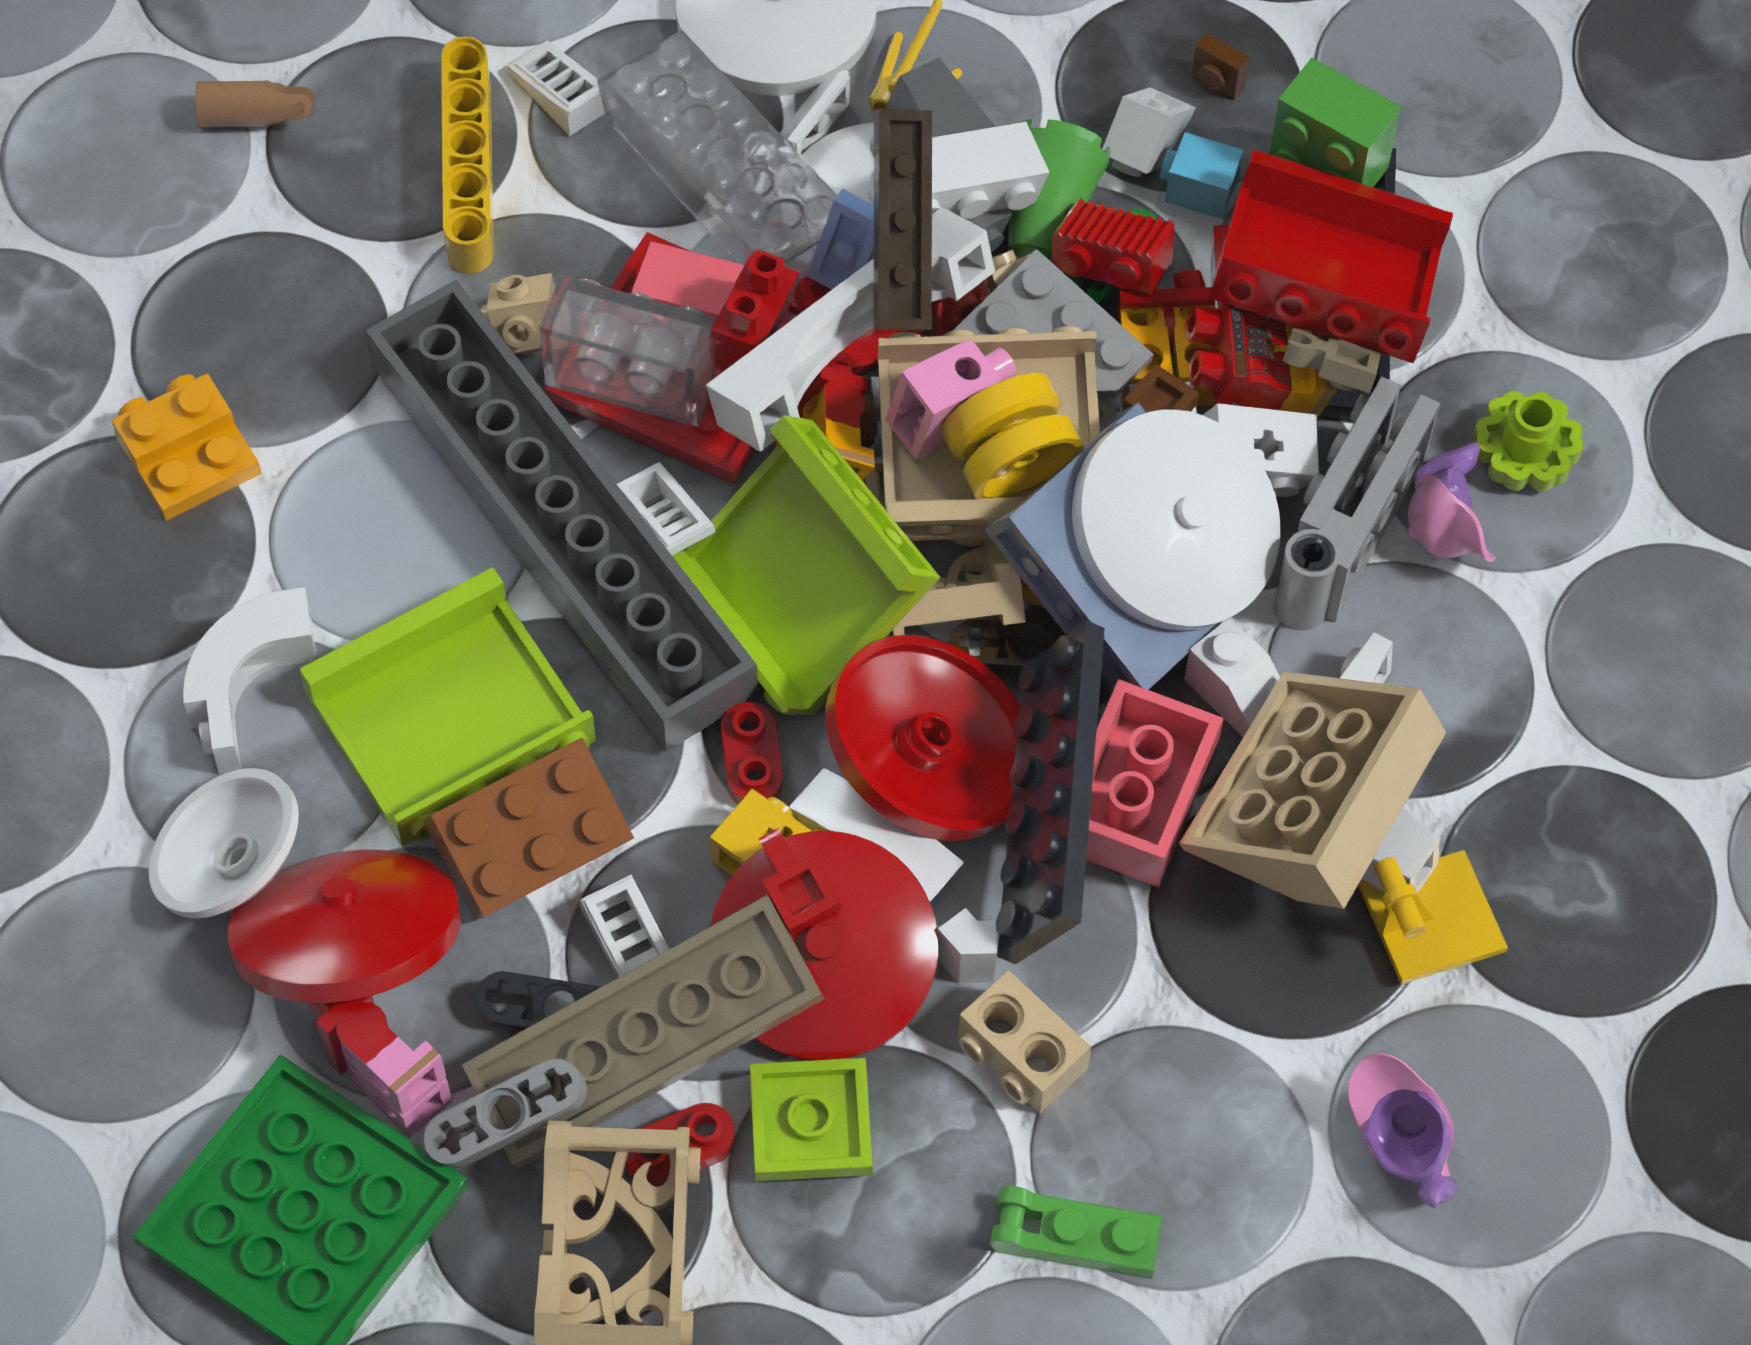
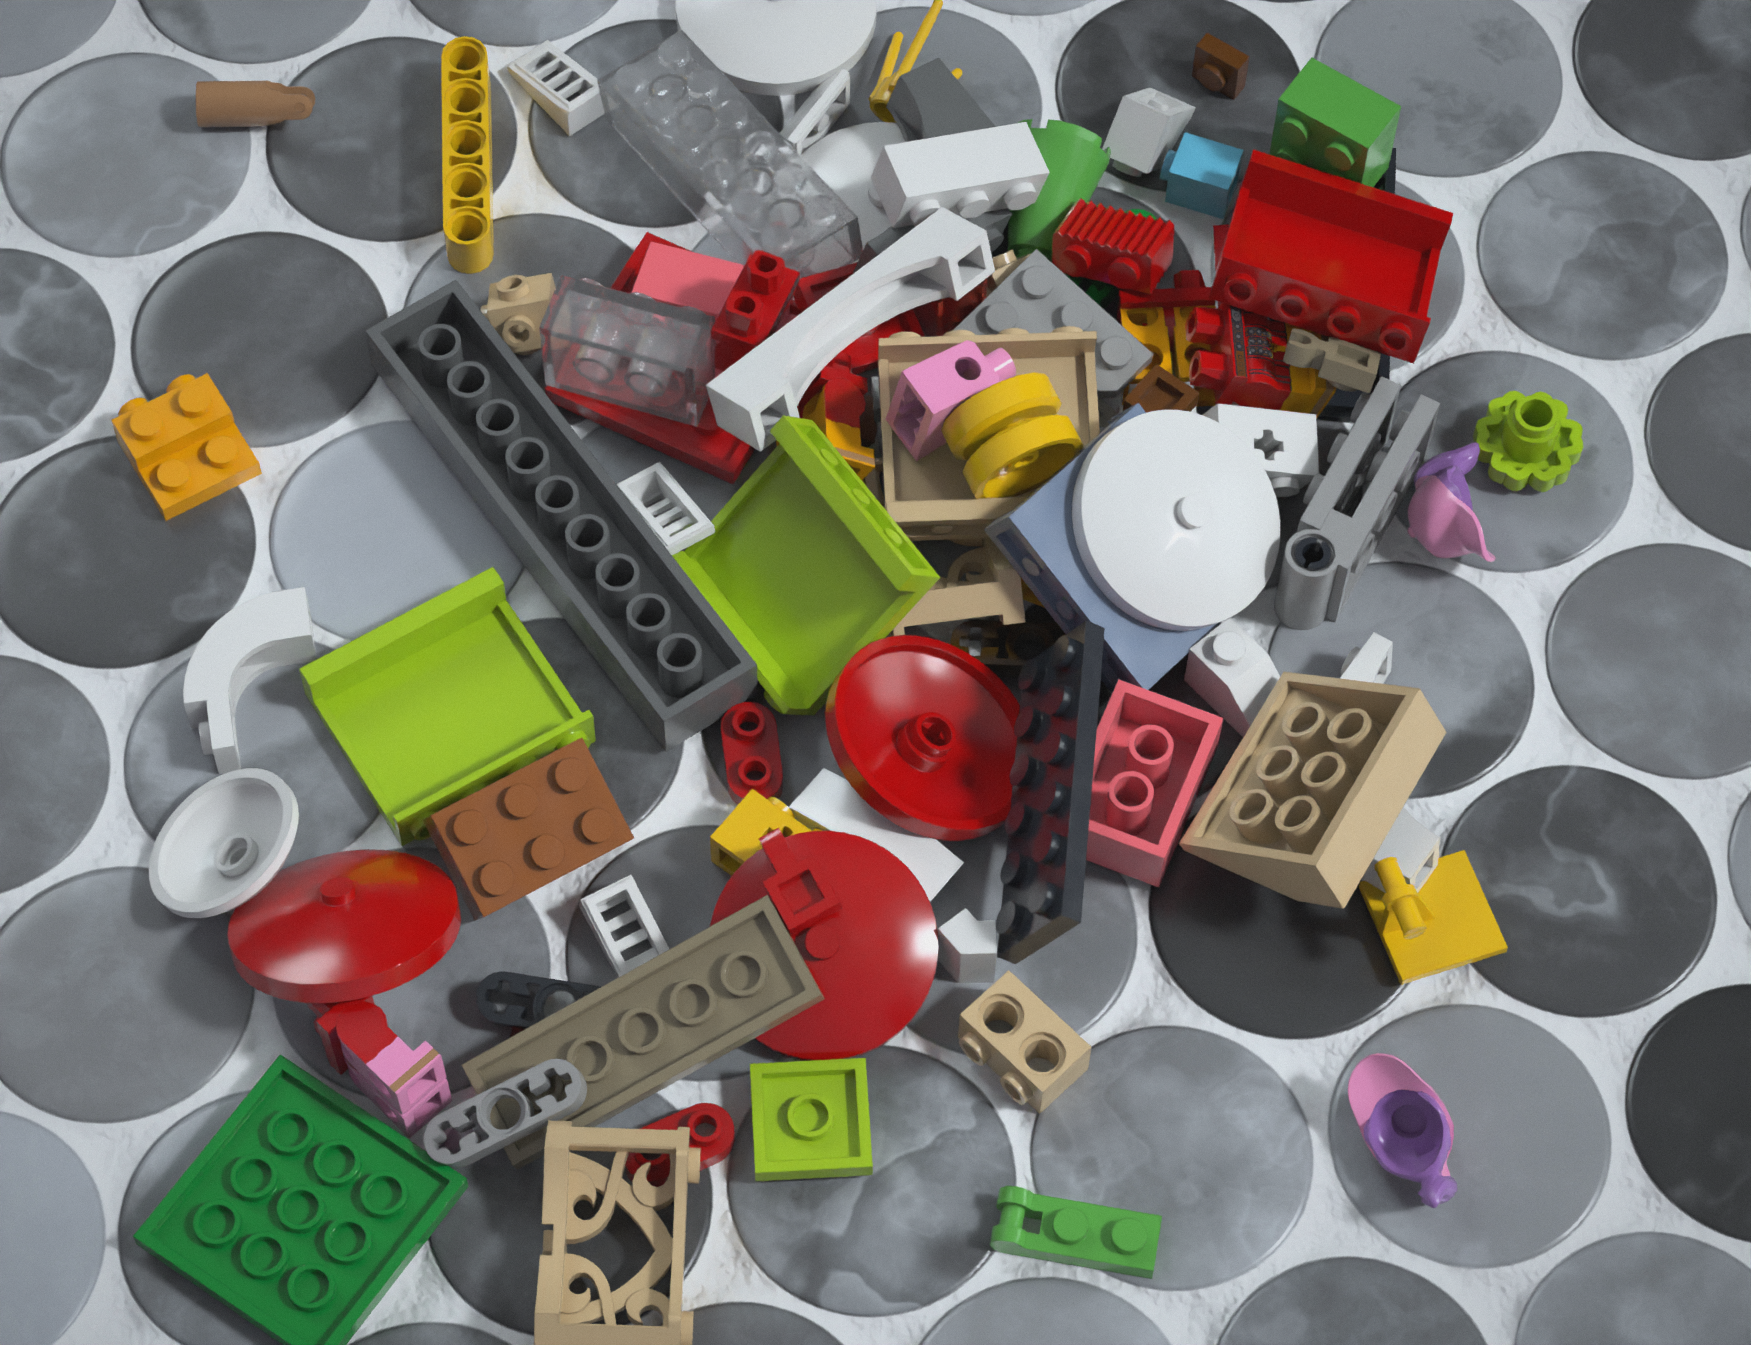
light blue plate [806,189,874,289] -> none
dark brown piece [870,109,932,331] -> none

